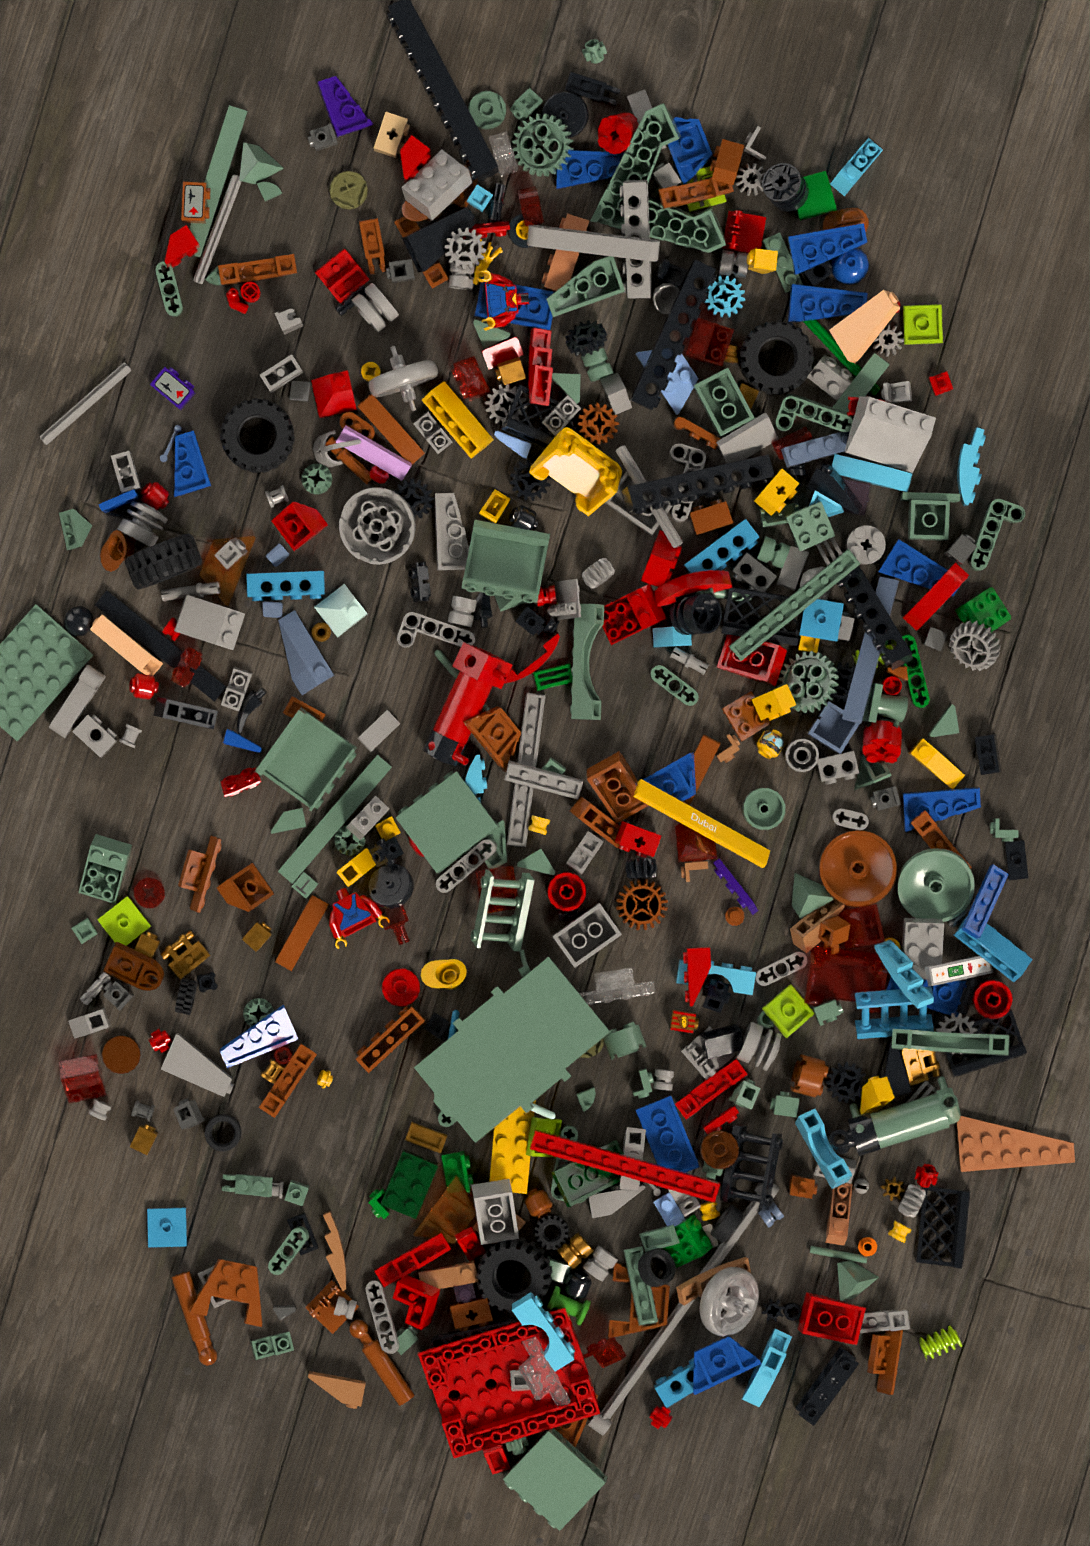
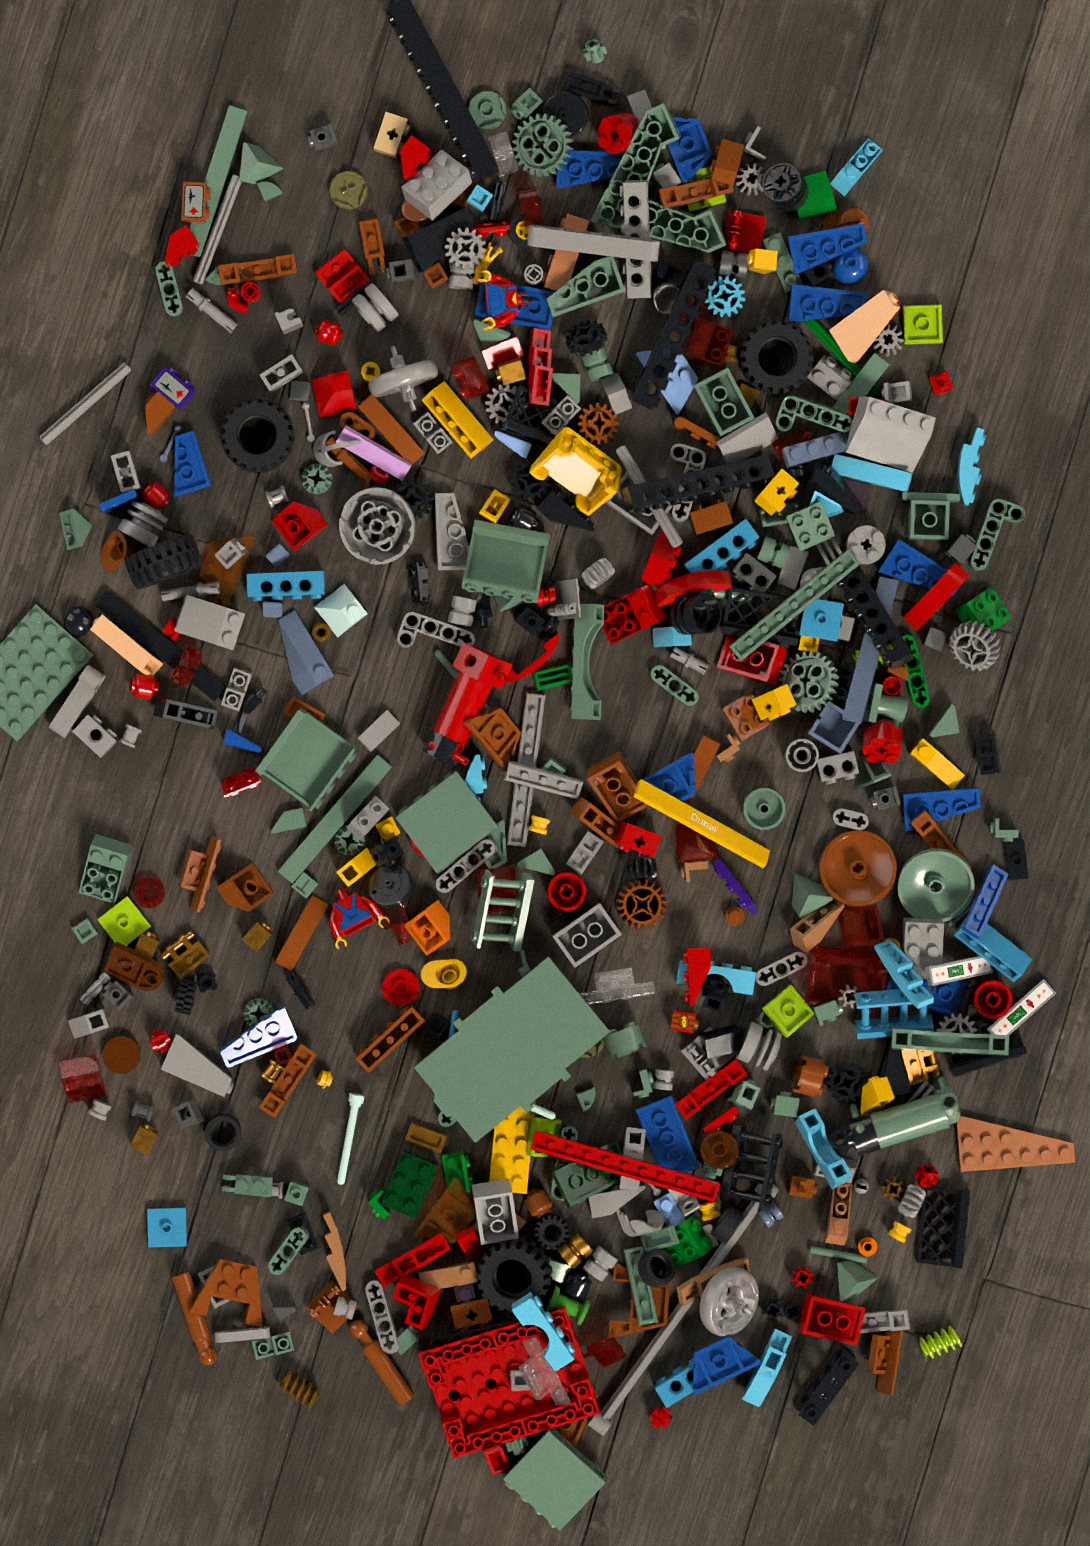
medium nougat slope [308,1371,366,1409] -> none
dark purple wing [317,76,373,137] -> none
head [757,729,785,759] -> none
dark orange brick [818,916,850,955] -> none
none -> dark orange slope [145,391,176,437]
none -> light grey pin [186,288,238,334]
none -> light grey beam [214,1327,270,1343]
none -> pearl gold piece [277,1370,320,1410]
none -> black axle [285,972,315,1009]
none -> light grey hinge [302,402,315,442]
none -> red piece [314,319,343,346]
none -> light aqua piece [337,1093,365,1185]
none -> orange slope [403,900,450,956]
none -> light grey wheel [524,264,543,286]
none -> black slope [537,491,595,532]
none -> light grey helmet [616,1209,665,1237]
none -> red gear [790,1265,814,1289]
none -> light grey gear [838,984,857,1008]
none -> tile [987,979,1056,1035]

